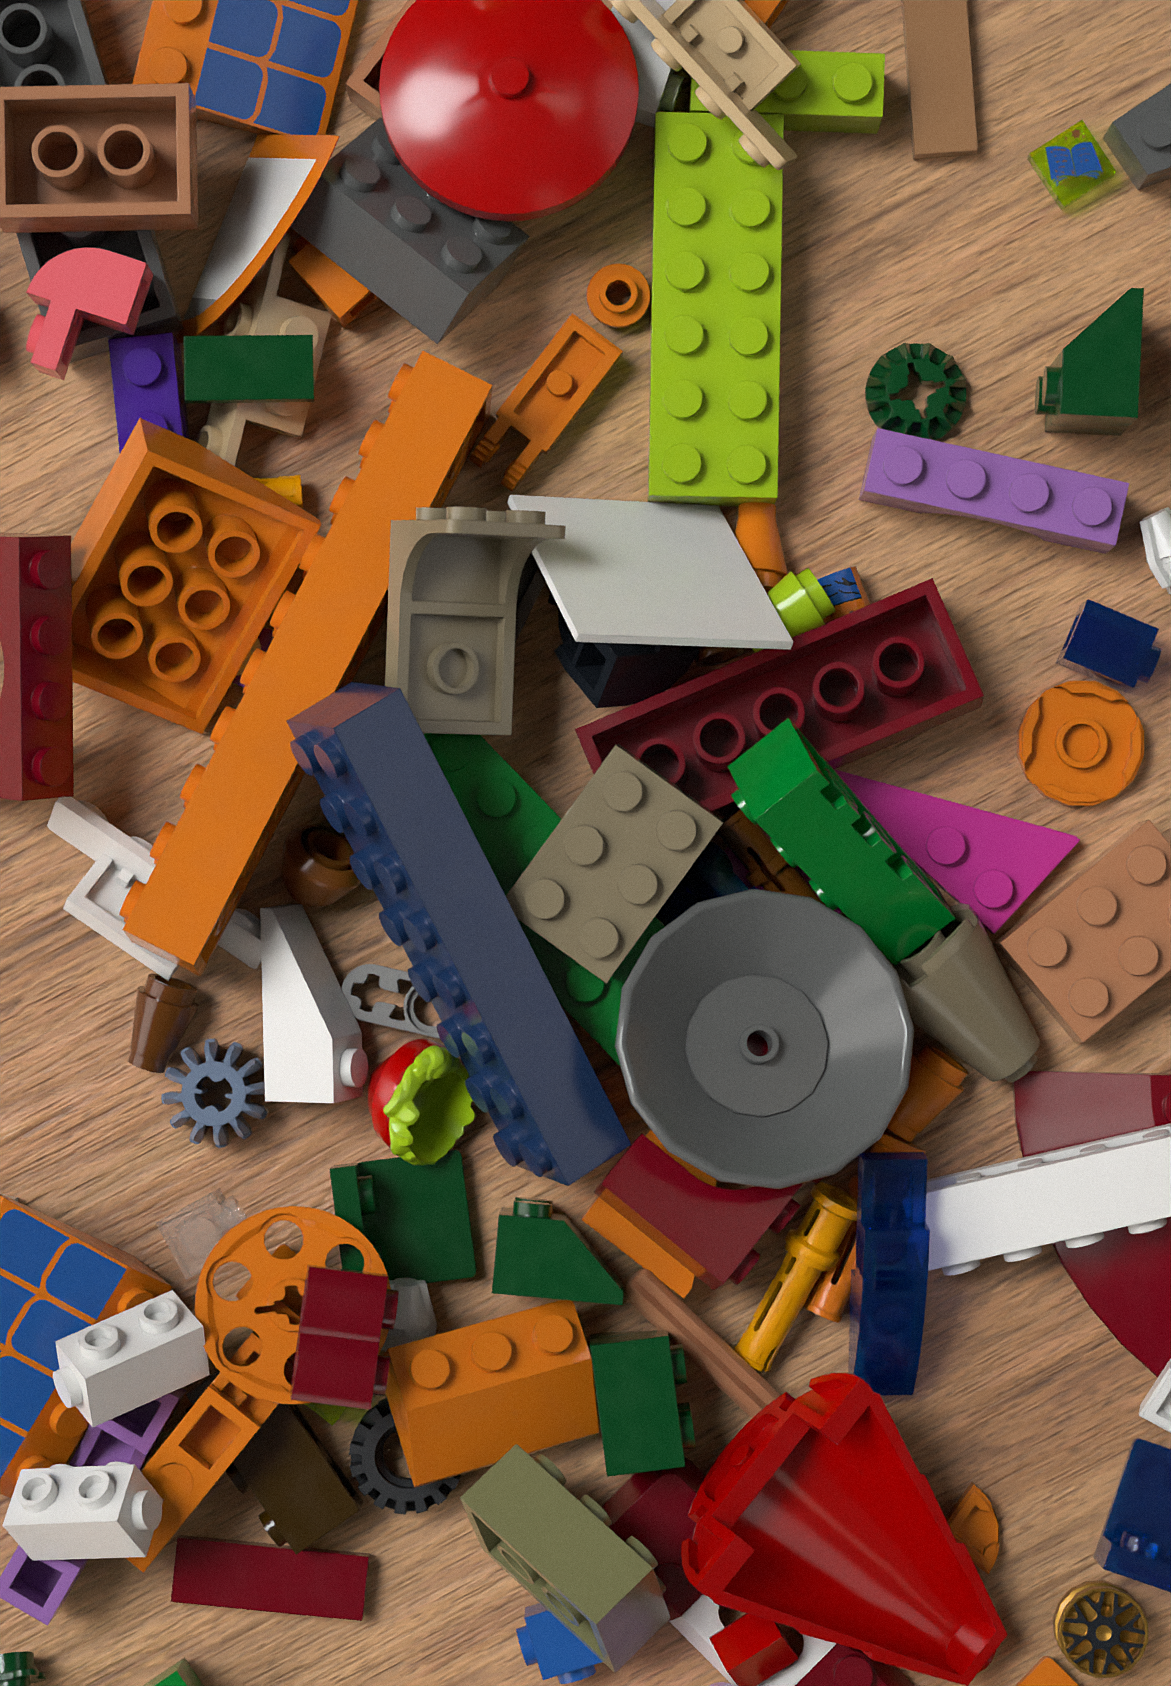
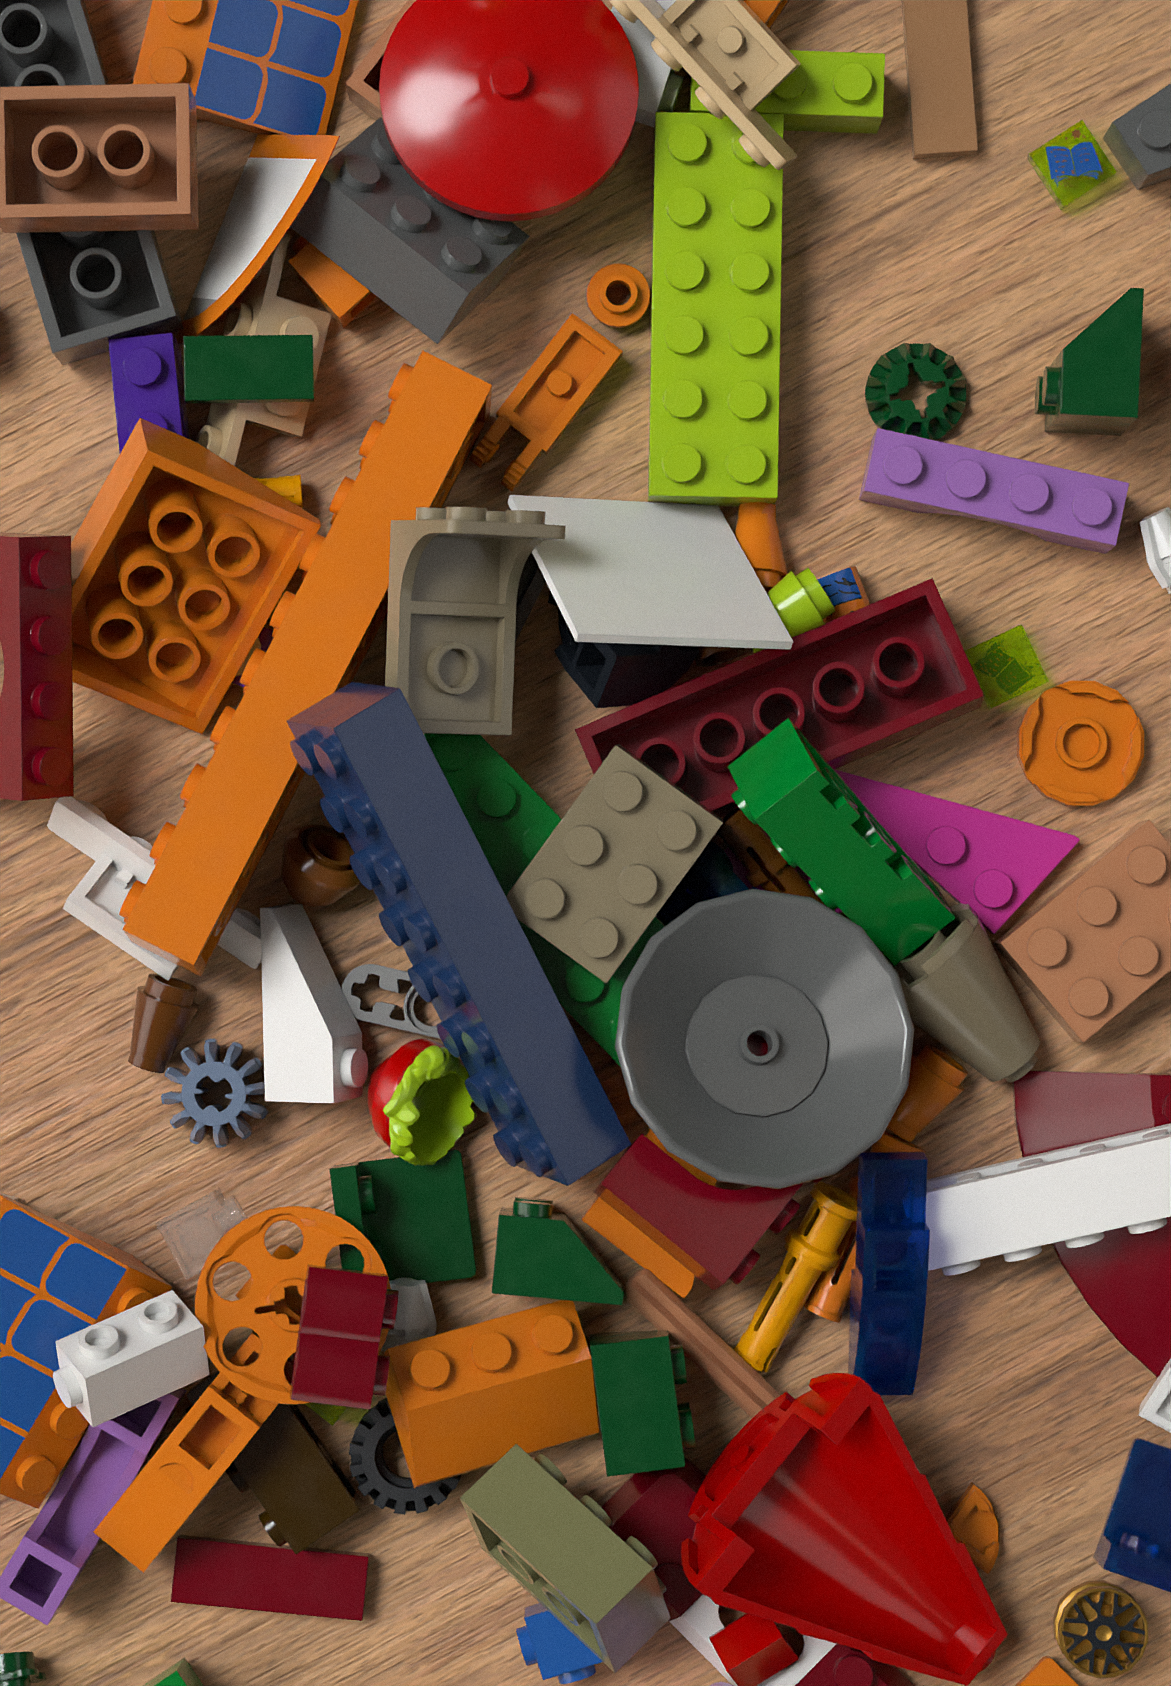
white brick [2,1461,163,1561] -> none
coral brick [26,248,154,380] -> none
clear blue brick [1056,599,1162,693] -> none
none -> clear neon green tile [965,624,1049,710]

